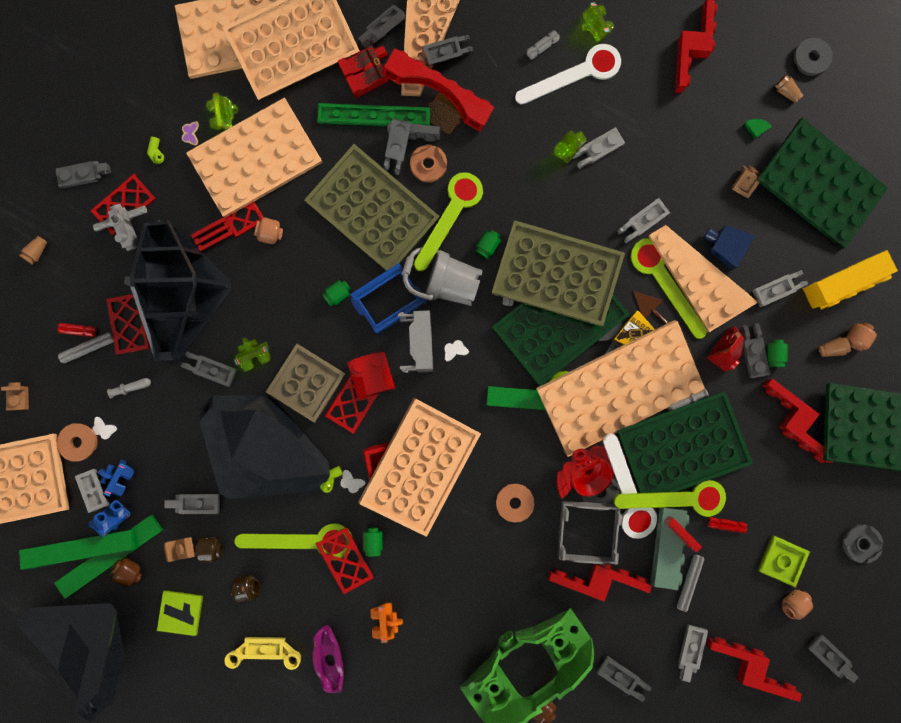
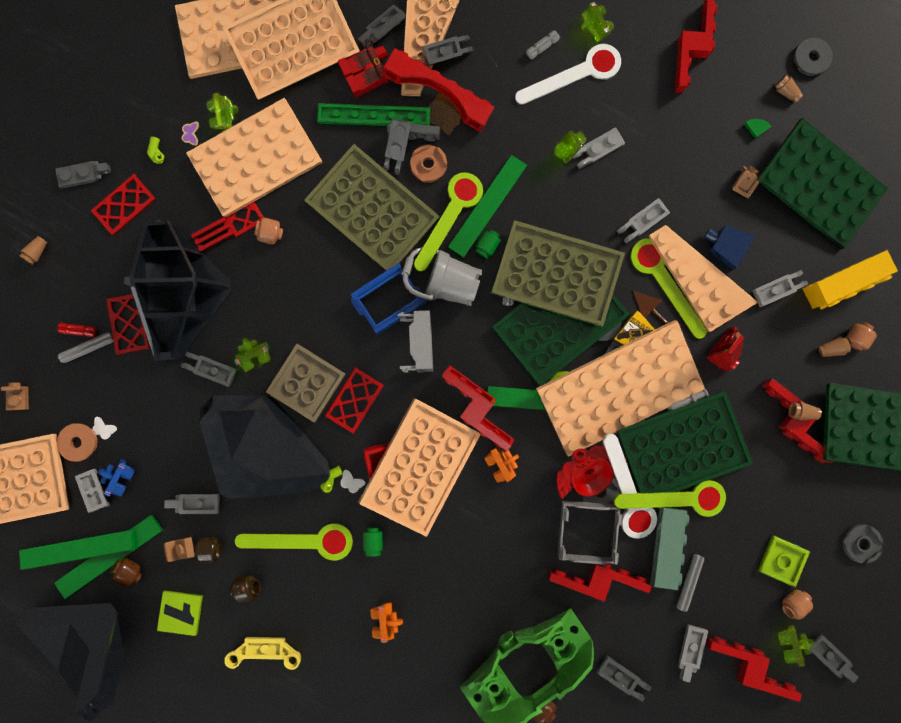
blue hips [88,500,130,537] -> none
light grey piece [93,204,147,251] -> none
light grey piece [107,378,151,399] -> none
magenta piece [313,625,344,693] -> none
red window [315,527,374,595] -> none
green brick [322,280,351,306] -> none
red slope [347,352,395,400] -> none
white sticker [444,340,469,361] -> none
nougat tile [496,484,535,523] -> none
red tile [665,516,702,552] -> none
red axle [708,517,747,533] -> none
dark grey hinge [741,323,770,379] -> none
green brick [767,340,788,367] -> none
none -> red bracket [442,366,515,451]
none -> green tile [448,155,527,259]
none -> orange hips [484,447,519,483]
none -> clear neon green hips [778,625,815,667]
none -> medium nougat cone [789,401,821,420]

